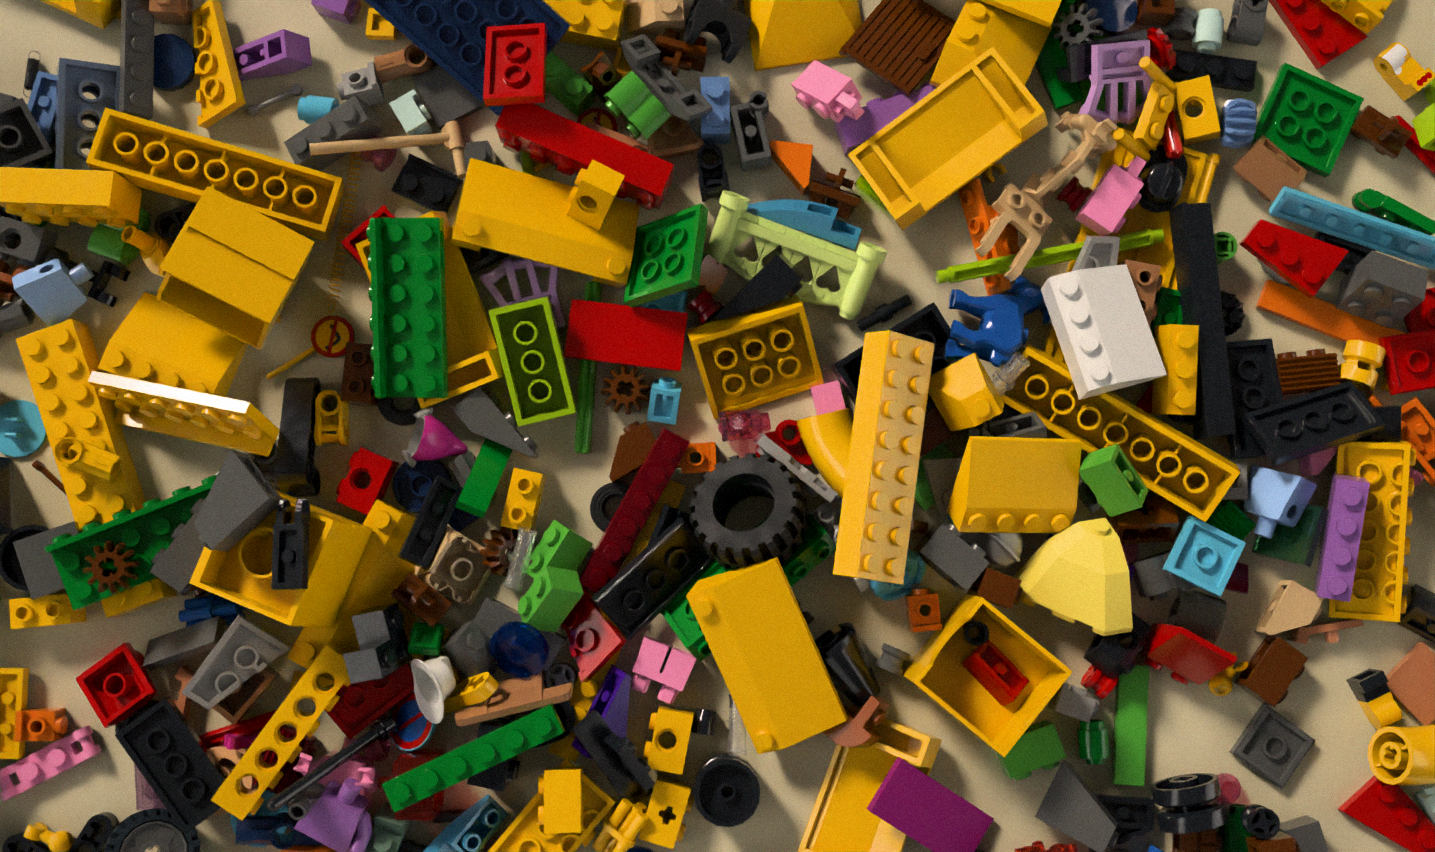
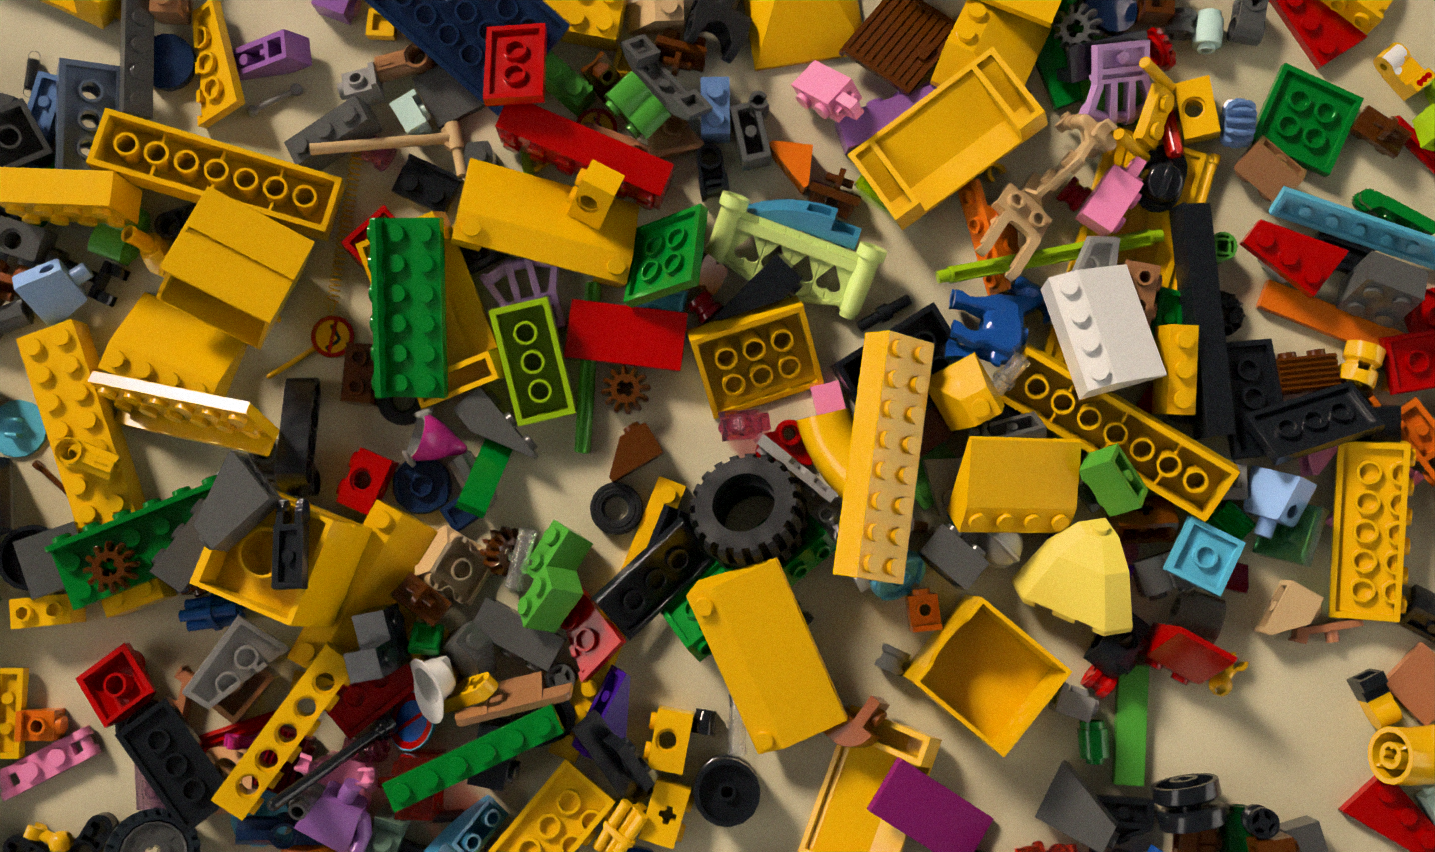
dark grey tile [143,616,226,671] -> none
medium azure brick [297,95,341,124] -> none
yellow piece [314,390,350,446] -> none
black plate [397,475,463,569] -> none
clear blue tile [490,621,549,679] -> none
yellow brick [500,468,547,533] -> none
yellow brick [538,766,583,834] -> none
dark red plate [579,427,690,593] -> none
bright pink hips [631,636,697,704] -> none
medium azure bracket [647,377,682,425] -> none
orange brick [677,442,717,475] -> none
black cone [815,622,881,707] -> none
red slope [961,639,1029,706] -> none
black hose [962,621,989,646] -> none
reddish brown brick [967,568,1023,609] -> none
bright green brick [996,720,1067,780] -> none
black plate [1166,49,1257,92] -> none
clear pink plate [1216,773,1241,804] -> none
dark grey tile [1229,704,1315,789] -> none
reddish brown brick [1234,635,1308,707] -> none
medium lavender brick [1314,473,1370,602] -> none

